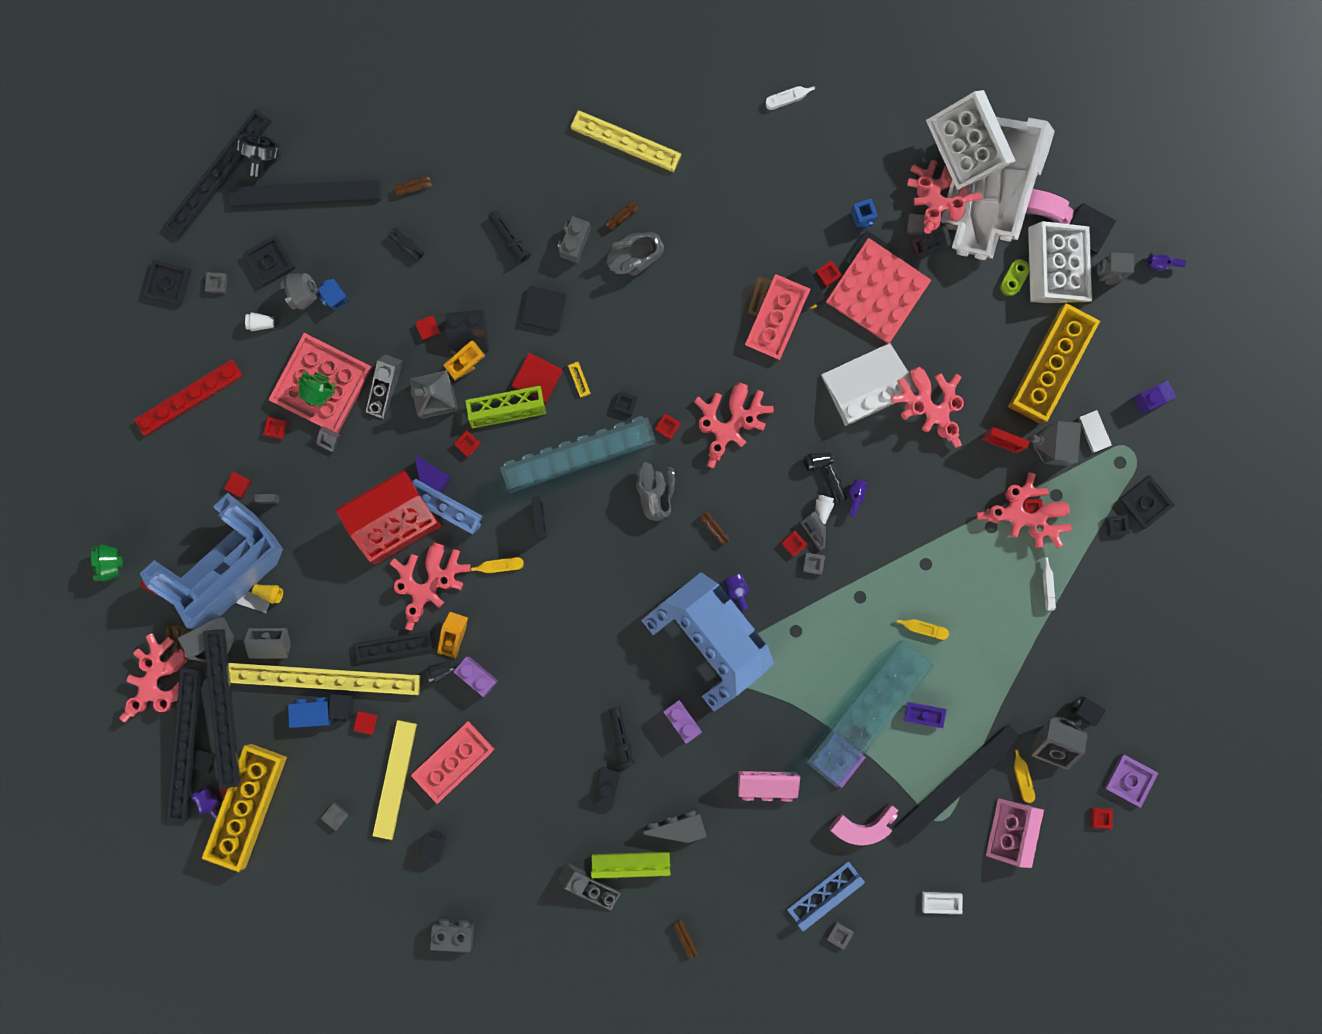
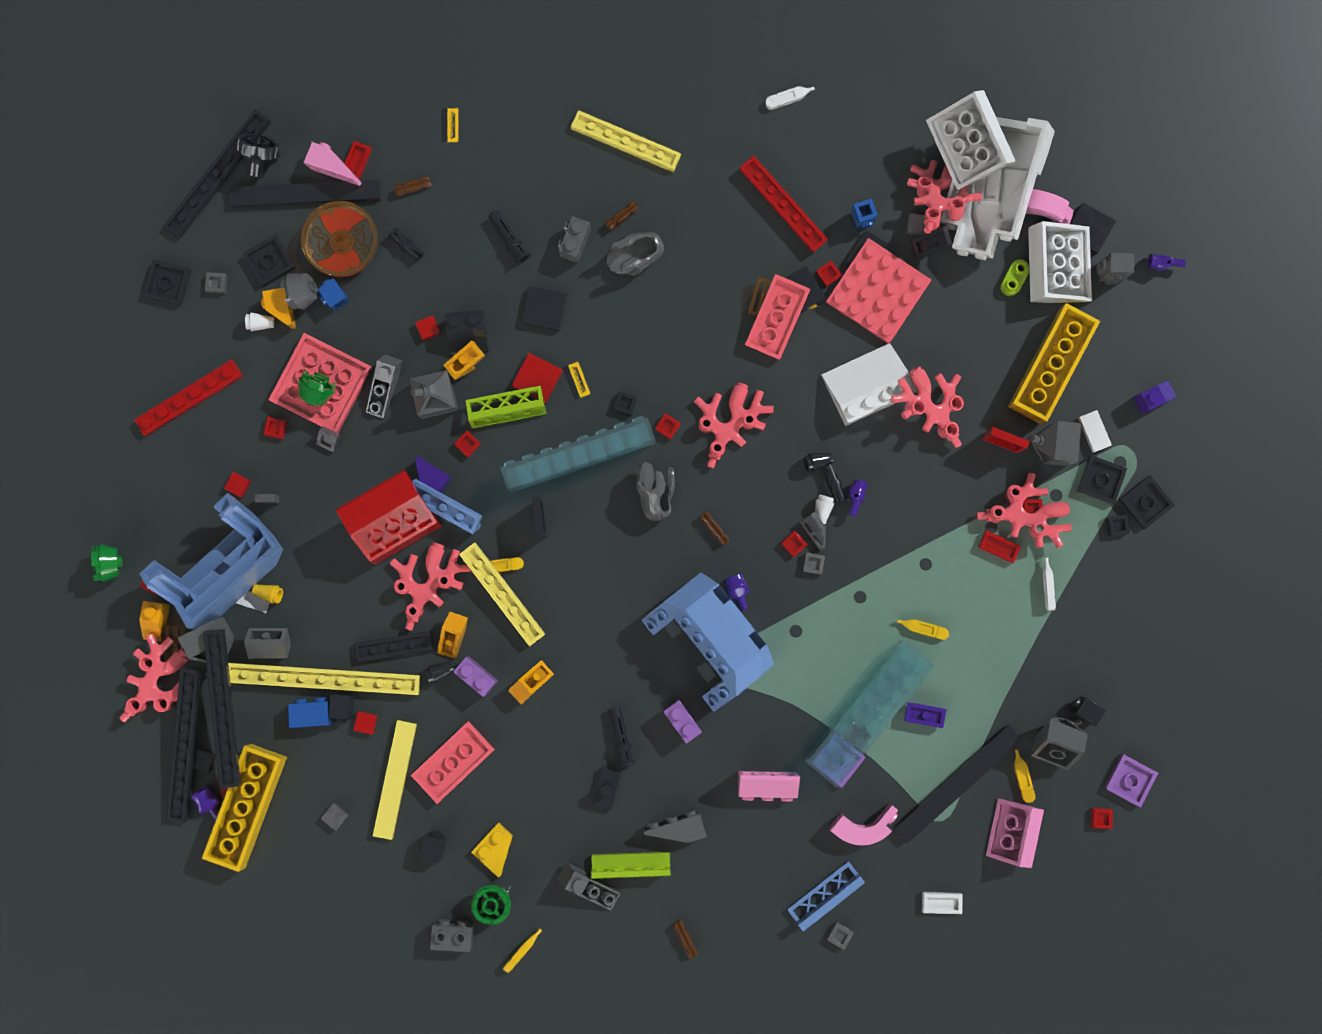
none -> light orange slope [139,601,170,642]
none -> light orange slope [261,288,296,329]
none -> clear orange dish [301,201,378,277]
none -> bright pink slope [304,142,362,186]
none -> red tile [344,141,372,180]
none -> sticker [442,108,458,142]
none -> light yellow plate [459,542,545,646]
none -> green cone [471,885,511,925]
none -> yellow wing [472,822,513,878]
none -> yellow piece [502,928,542,973]
none -> light orange slope [508,660,554,704]
none -> red plate [739,156,828,253]
none -> red tile [977,530,1021,564]
none -> black tile [1077,455,1127,505]

